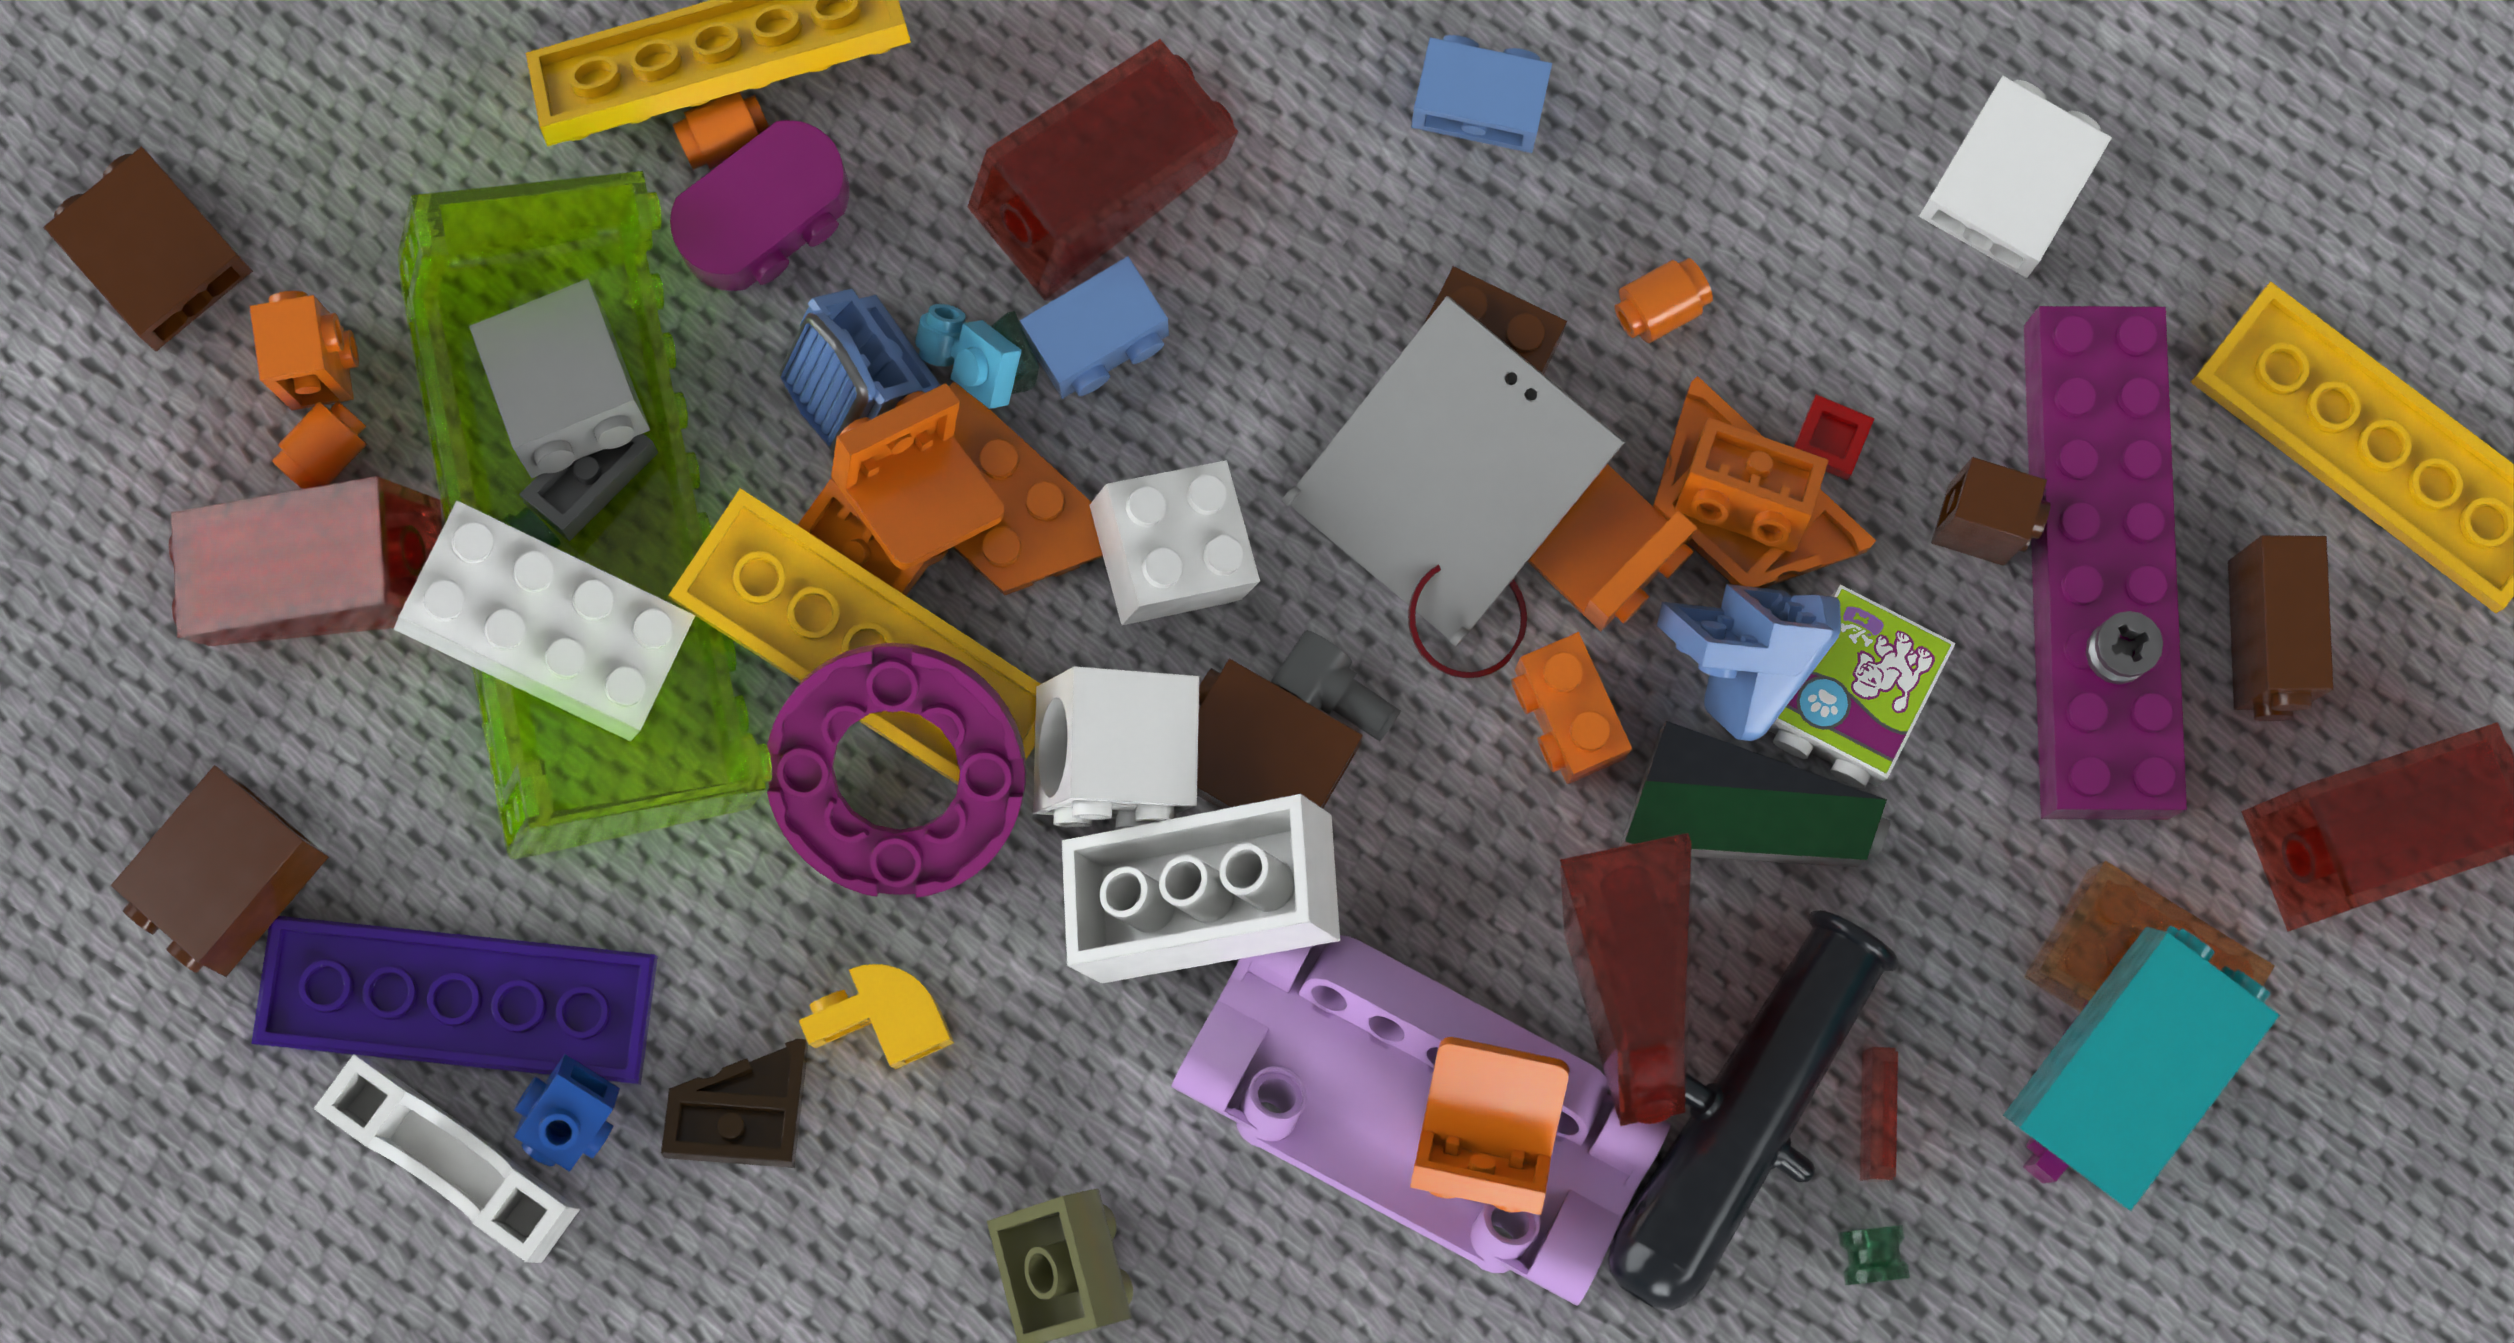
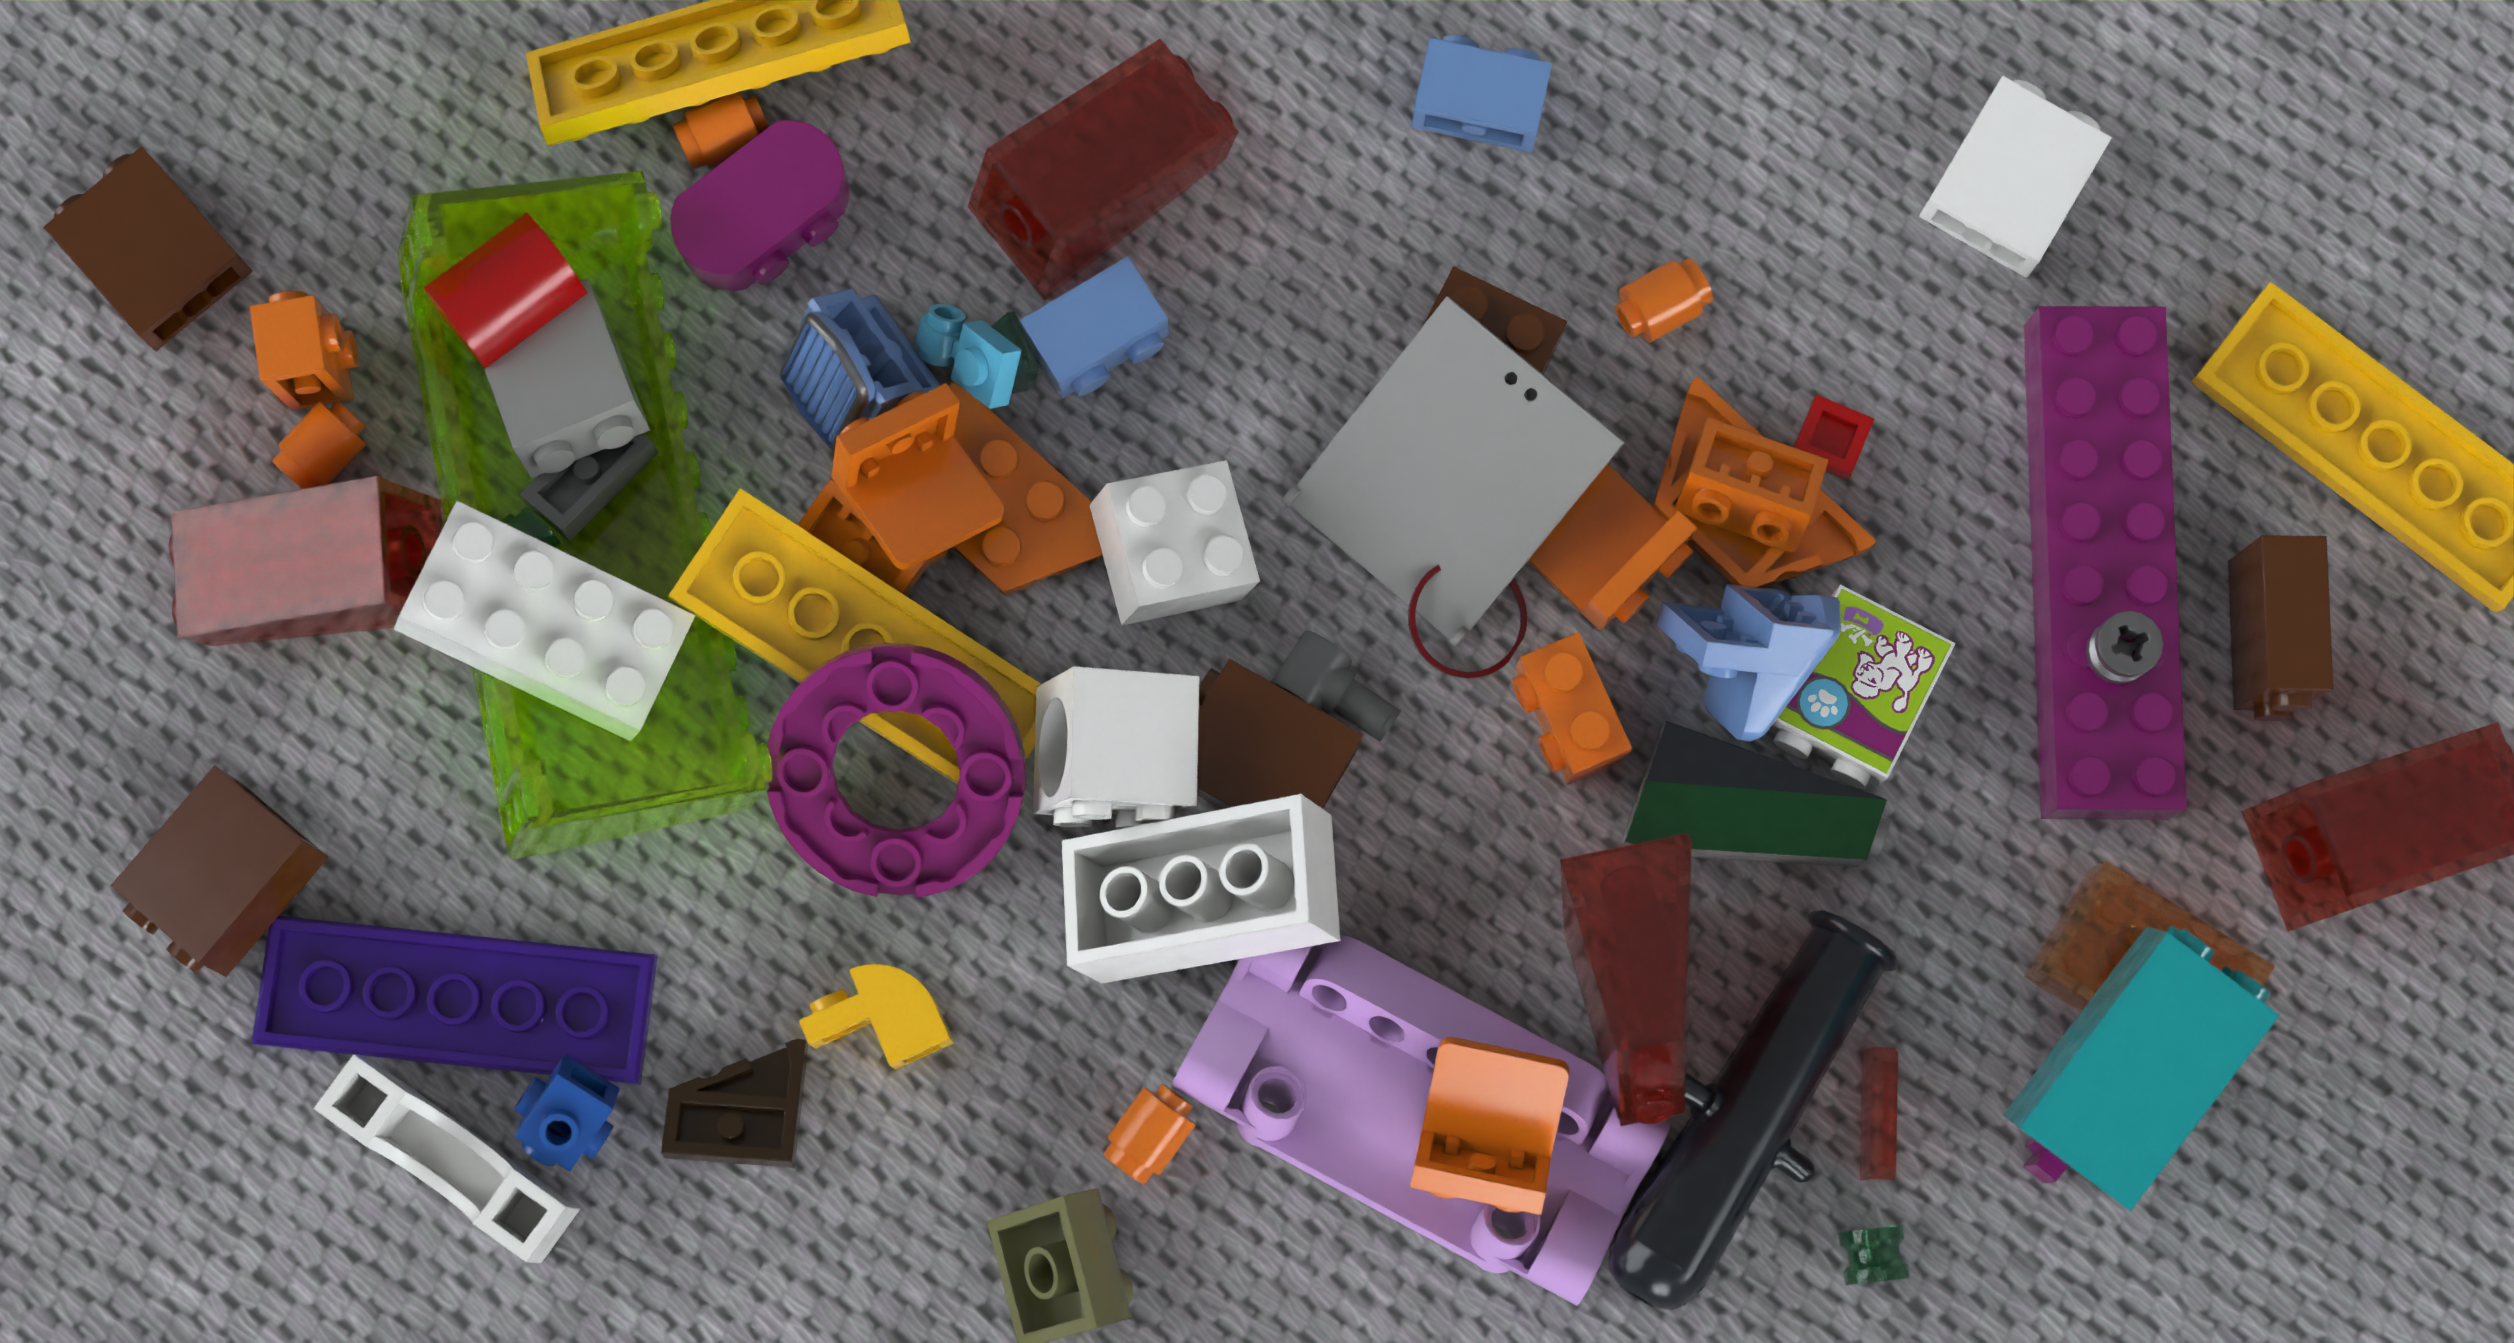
reddish brown brick [1931,457,2051,566] -> none
none -> red brick [423,212,587,369]
none -> orange brick [1103,1083,1196,1185]

